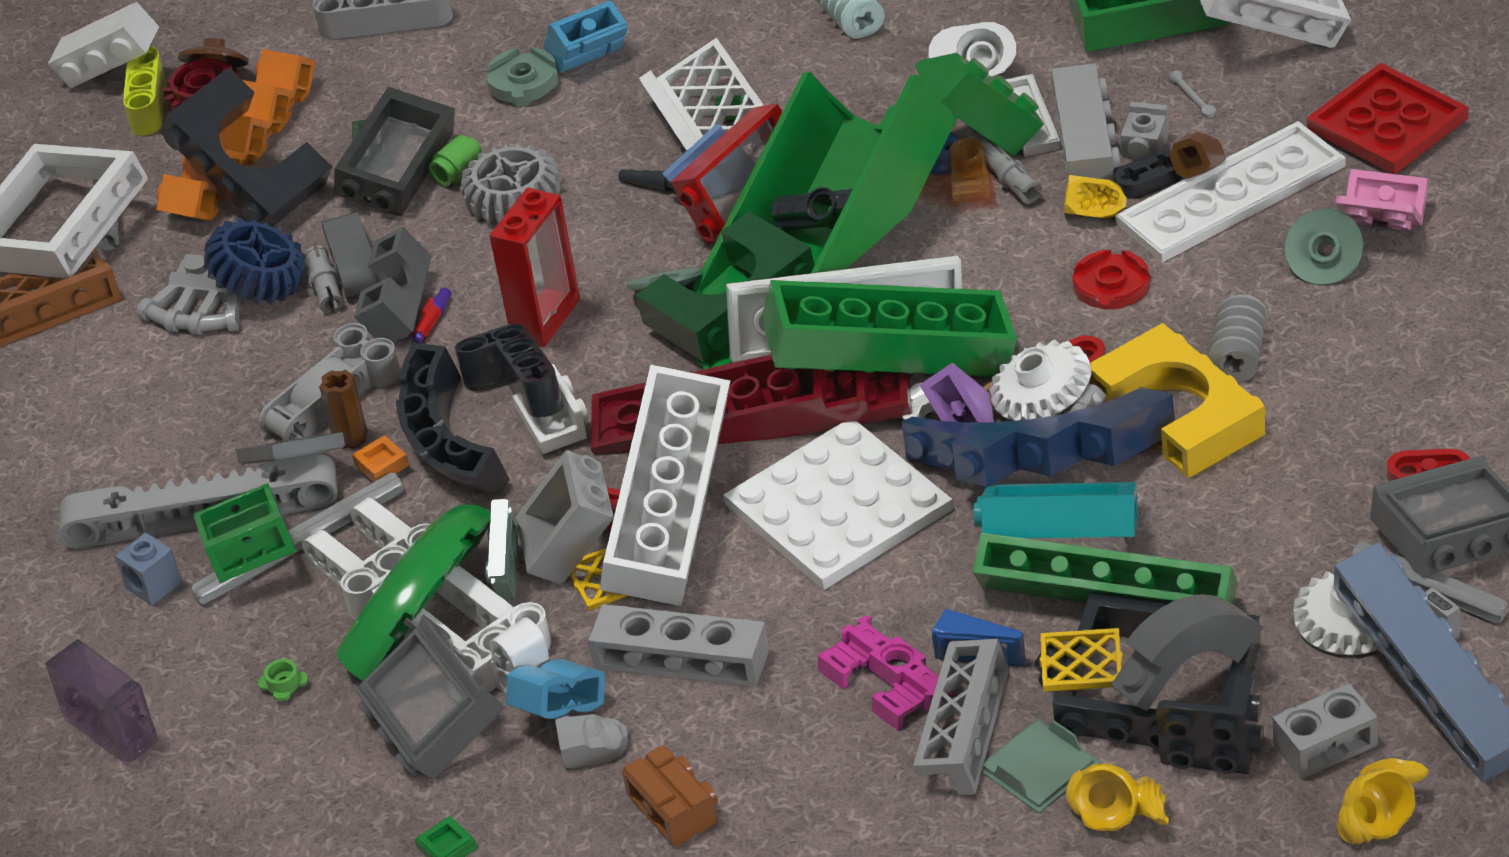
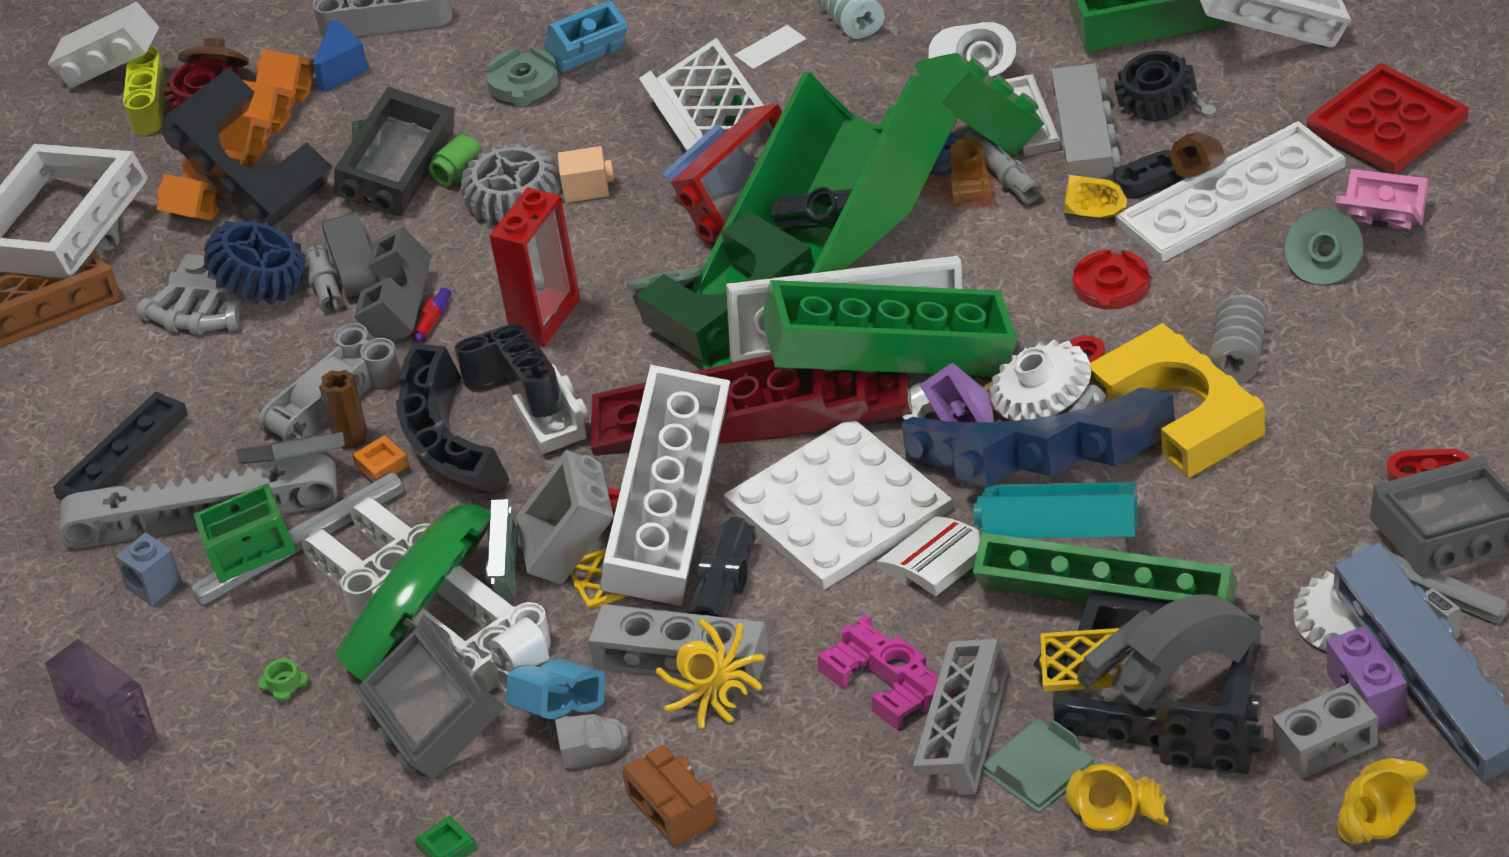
black animal [618,169,675,192] -> none
blue slope [932,609,1026,666] -> none
light grey brick [1121,101,1169,160] -> none
none -> black plate [53,391,188,501]
none -> blue slope [313,20,369,91]
none -> light nougat brick [558,146,615,203]
none -> yellow animal [656,619,765,730]
none -> black piece [688,517,757,618]
none -> white sticker [734,25,807,69]
none -> white slope [877,516,982,597]
none -> dark grey tile [1077,610,1151,690]
none -> black gear [1114,51,1197,121]
none -> medium lavender brick [1326,625,1407,728]

